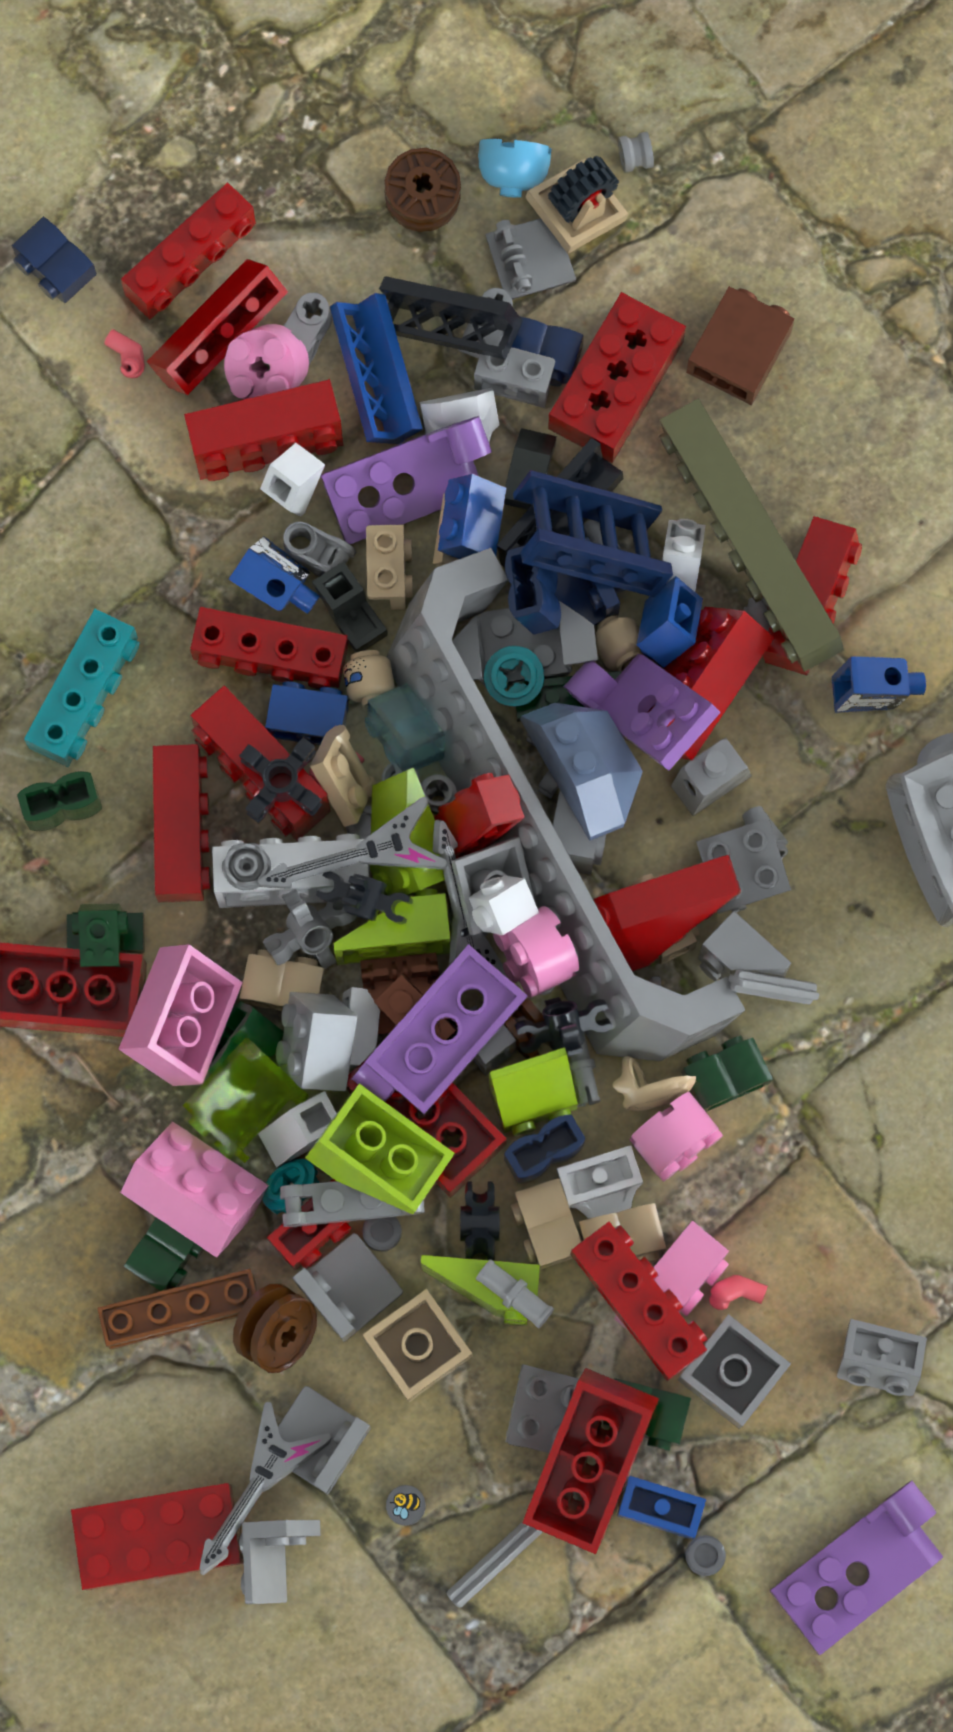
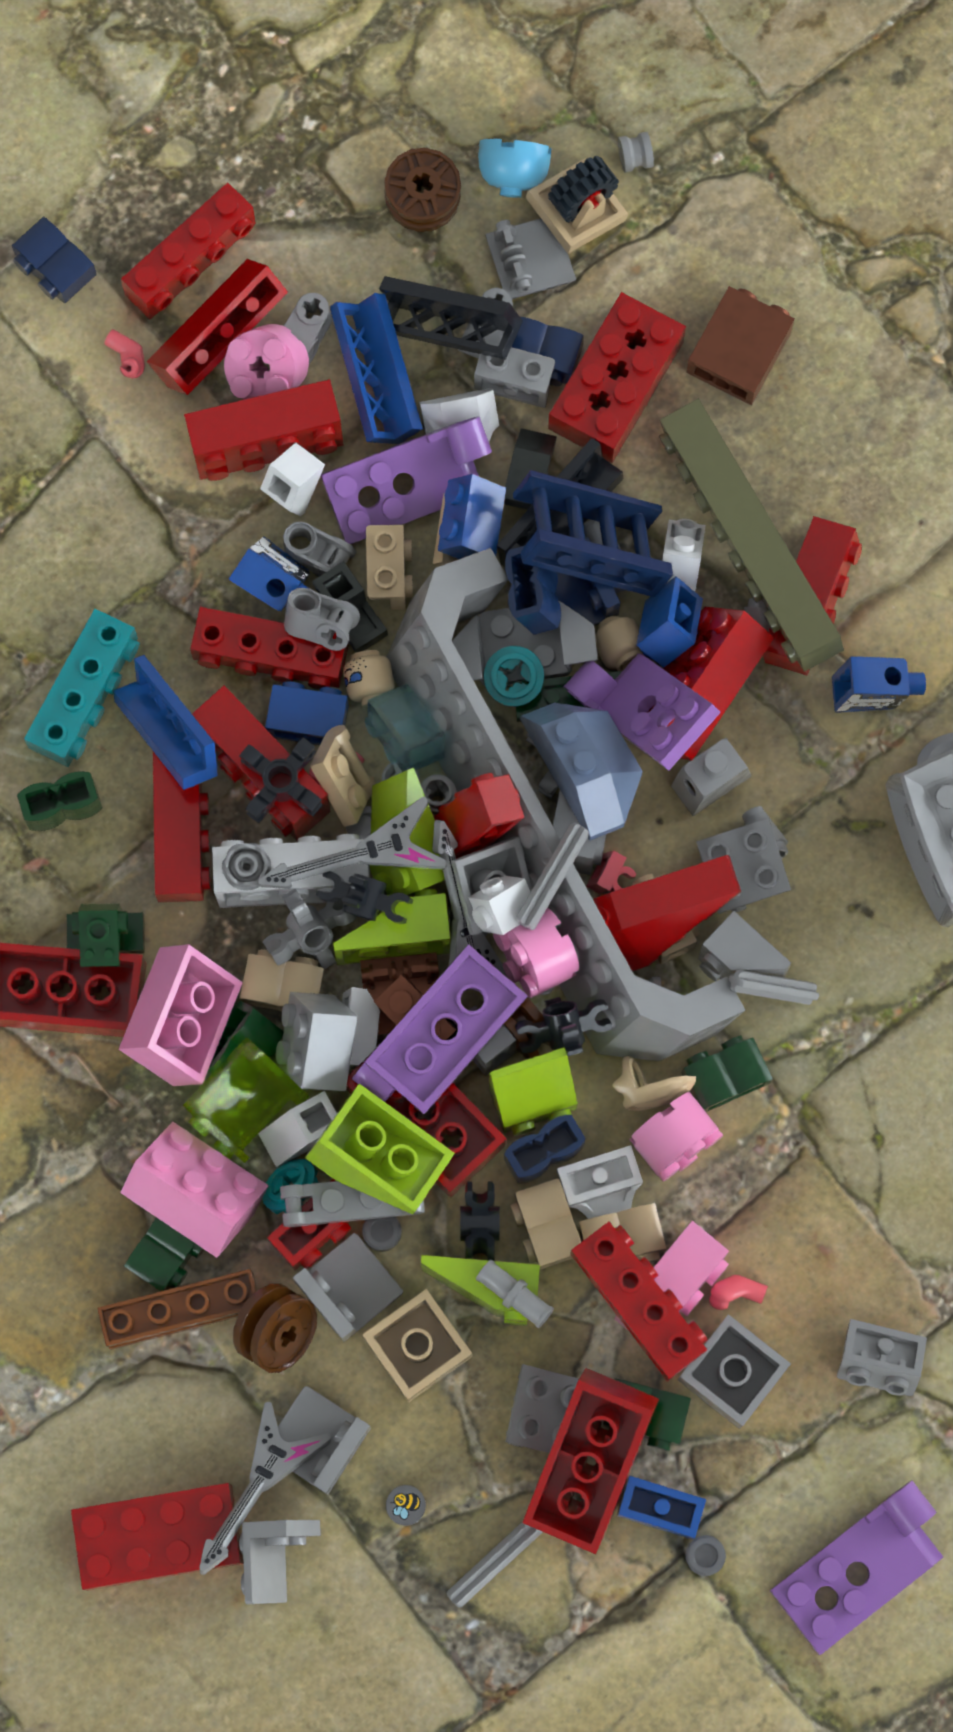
light grey pin [568,1032,601,1107] -> none
none -> blue fence [113,655,218,790]
none -> light grey piece [284,588,360,651]
none -> light grey axle [517,823,589,930]
none -> coral tile [586,850,636,894]

